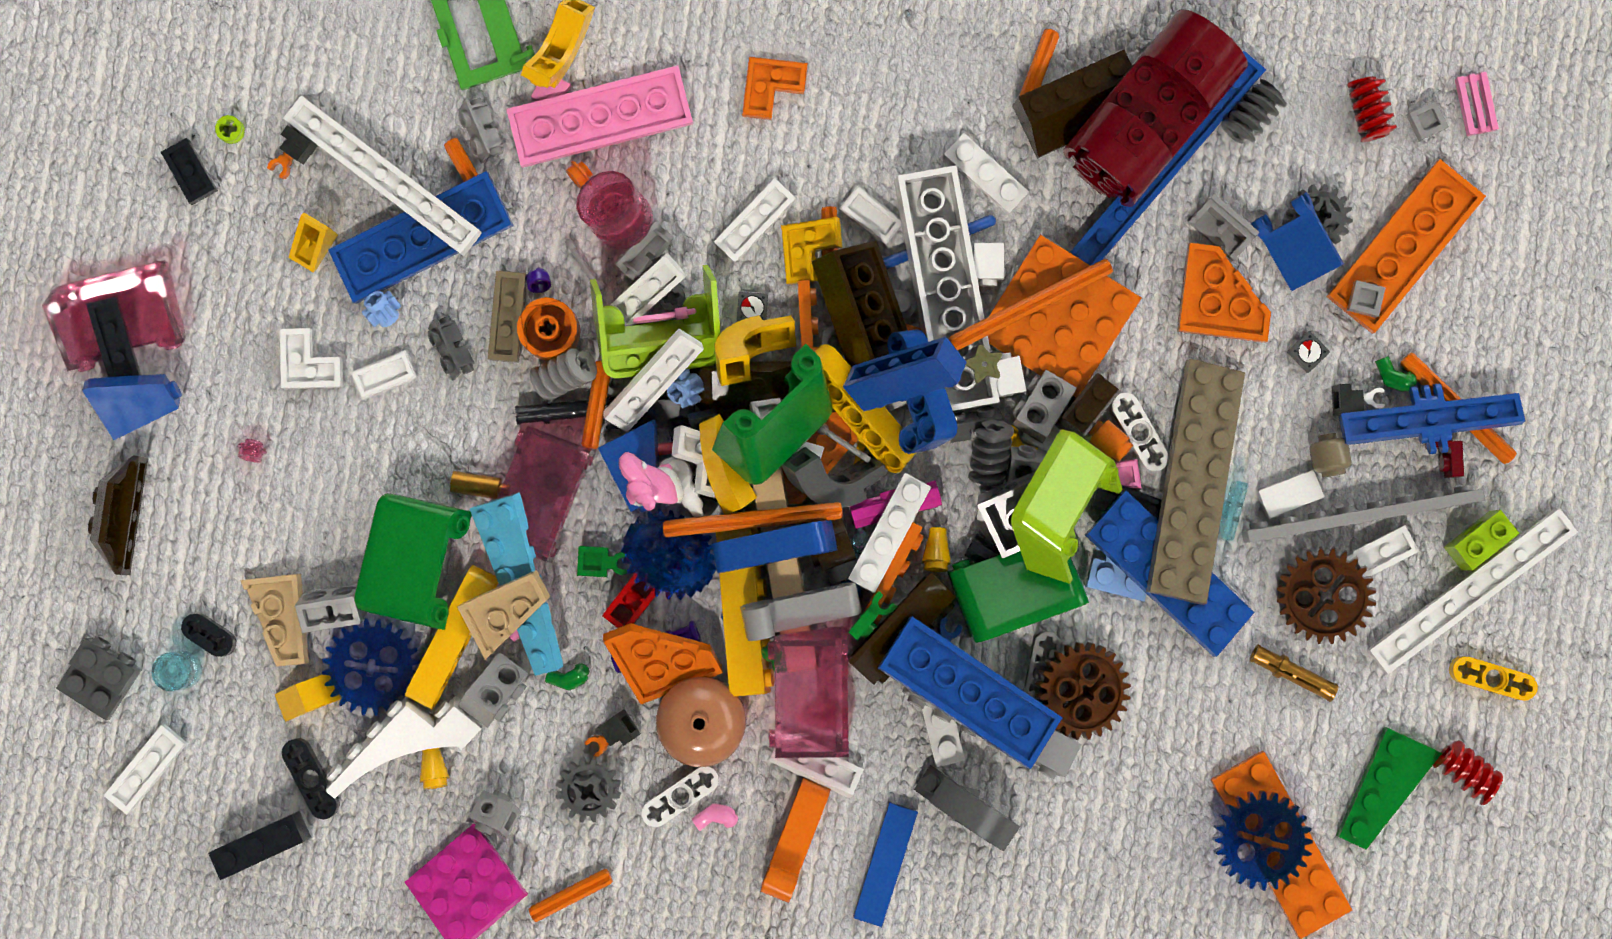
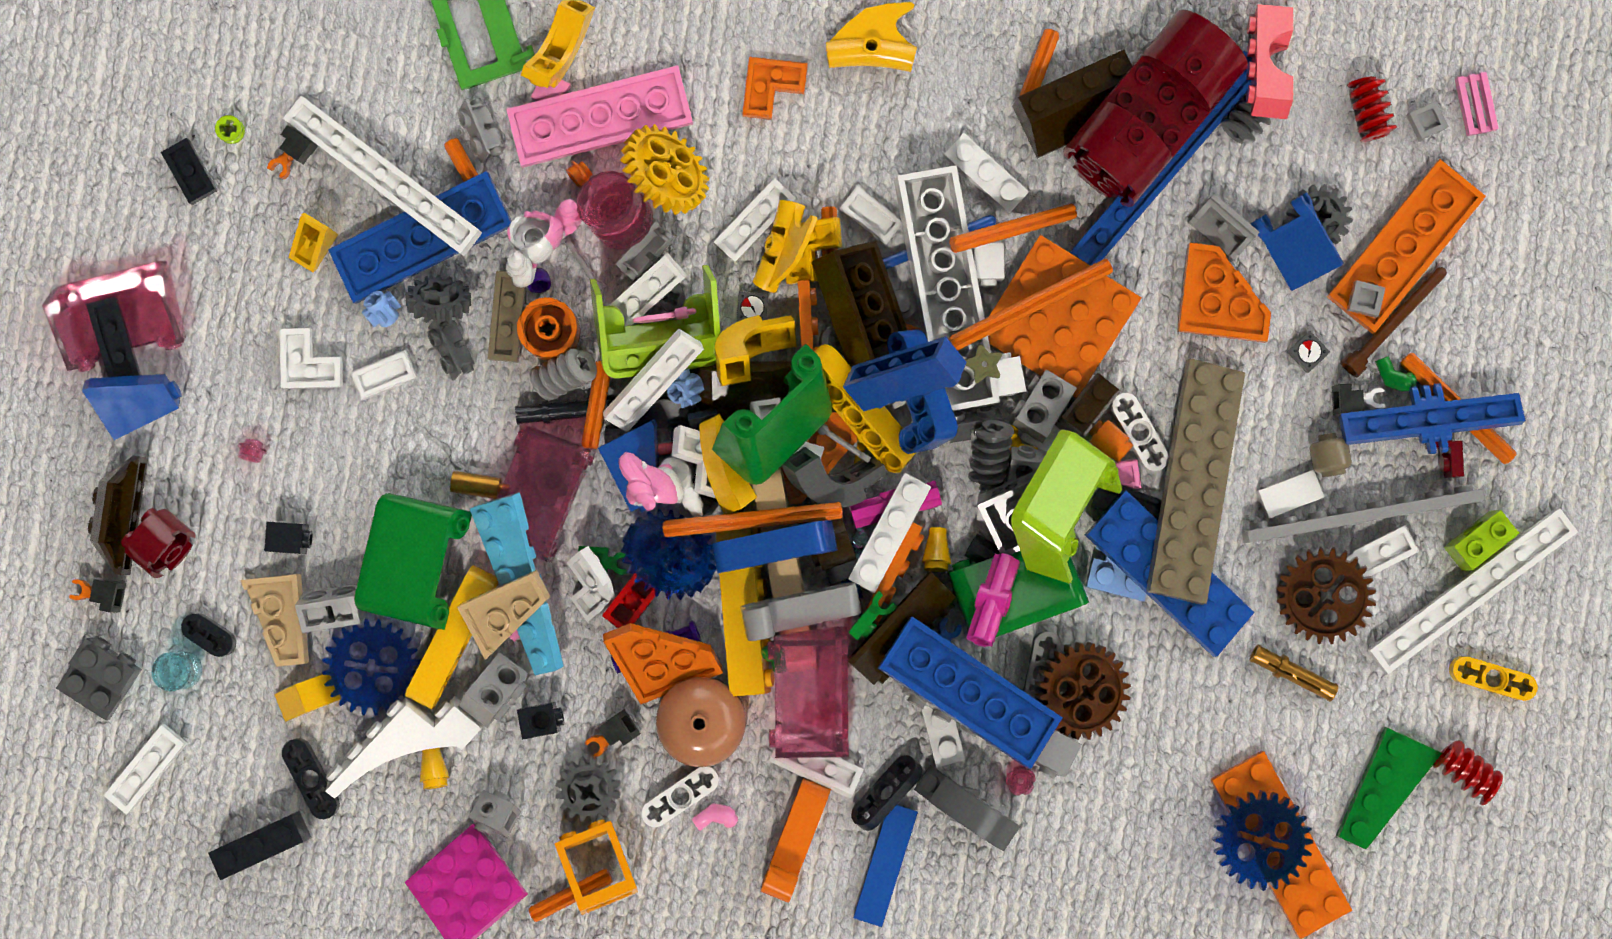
green arm [545,663,590,691] -> none
clear light blue plate [1218,480,1248,542] -> none
none -> pearl dark grey piece [69,579,127,613]
none -> dark red brick [121,508,196,578]
none -> black brick [264,521,313,554]
none -> dark grey gear [405,275,471,324]
none -> white hair [506,199,583,288]
none -> black brick [517,702,564,740]
none -> light orange window [554,819,638,915]
none -> white plate [566,546,614,622]
none -> yellow gear [620,124,709,215]
none -> yellow pin [752,200,817,293]
none -> yellow pin [826,2,917,72]
none -> black beam [851,755,922,831]
none -> orange axle [949,203,1077,253]
none -> dark pink piece [967,553,1020,647]
none -> clear pink plate [1006,766,1036,796]
none -> coral arch [1246,4,1293,119]
none -> reddish brown piece [1340,267,1447,378]

